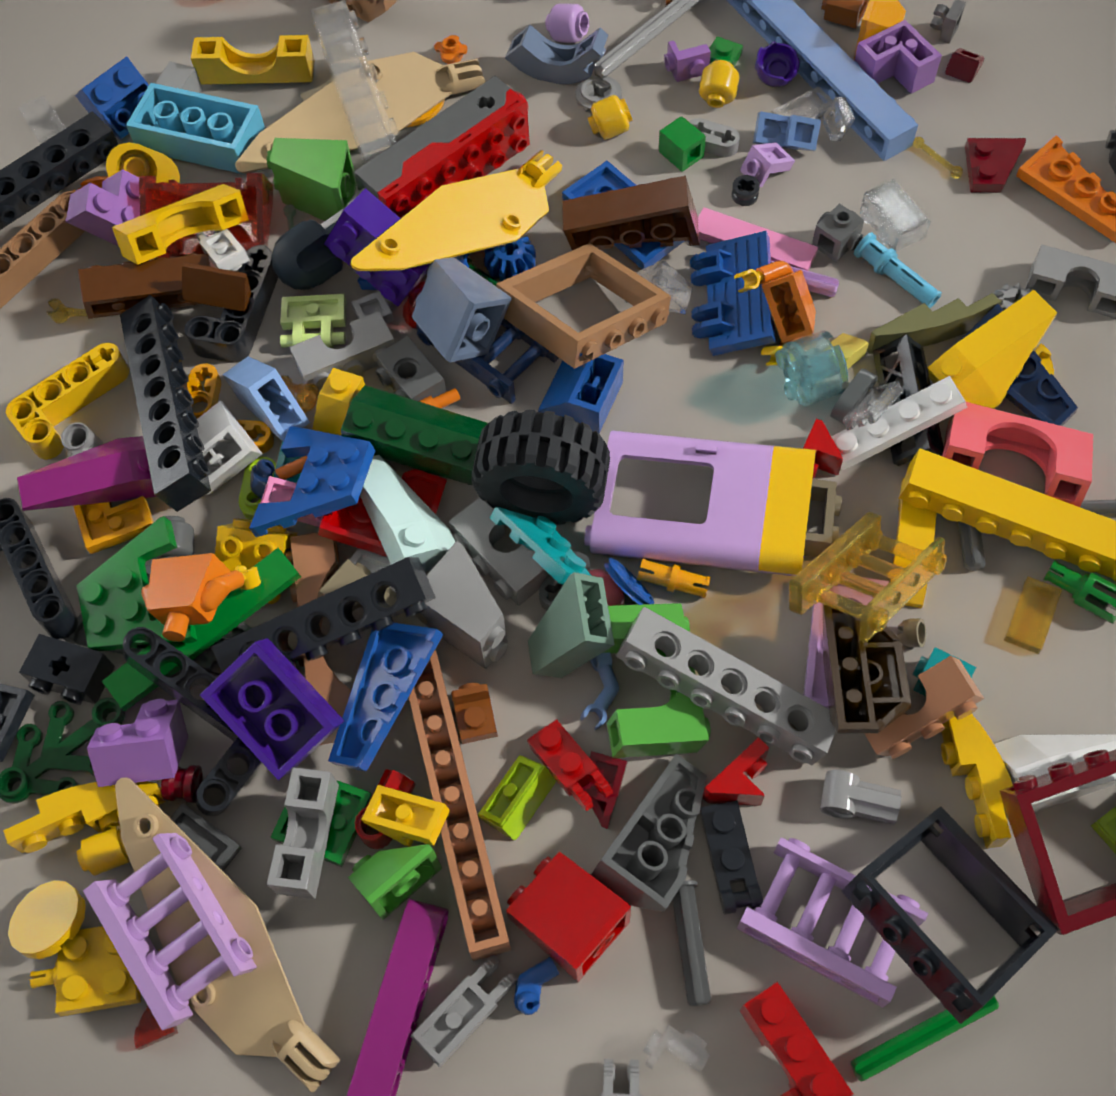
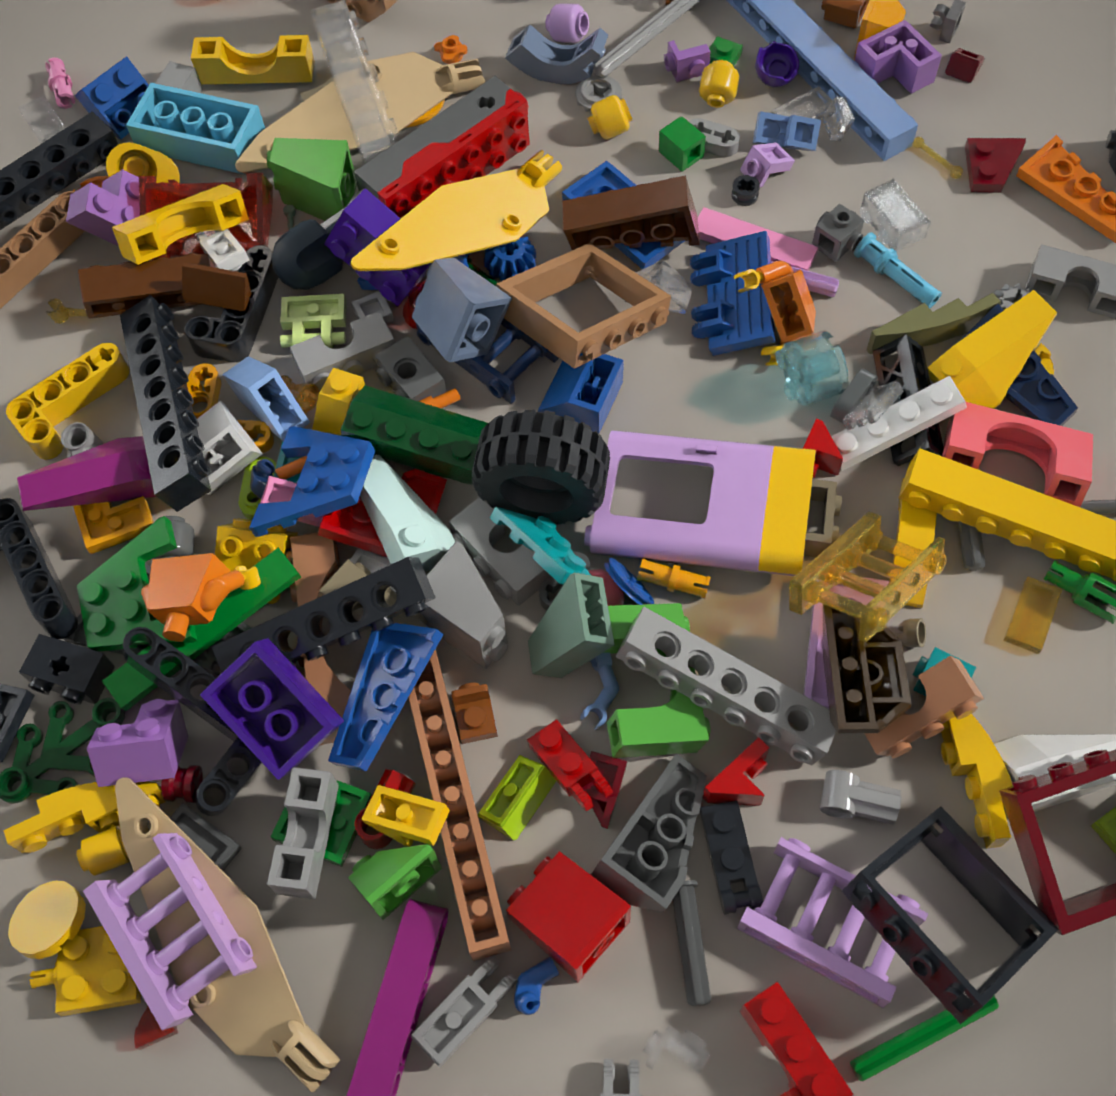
light yellow slope [819,333,869,373] -> none
none -> bright pink pin [45,58,75,109]

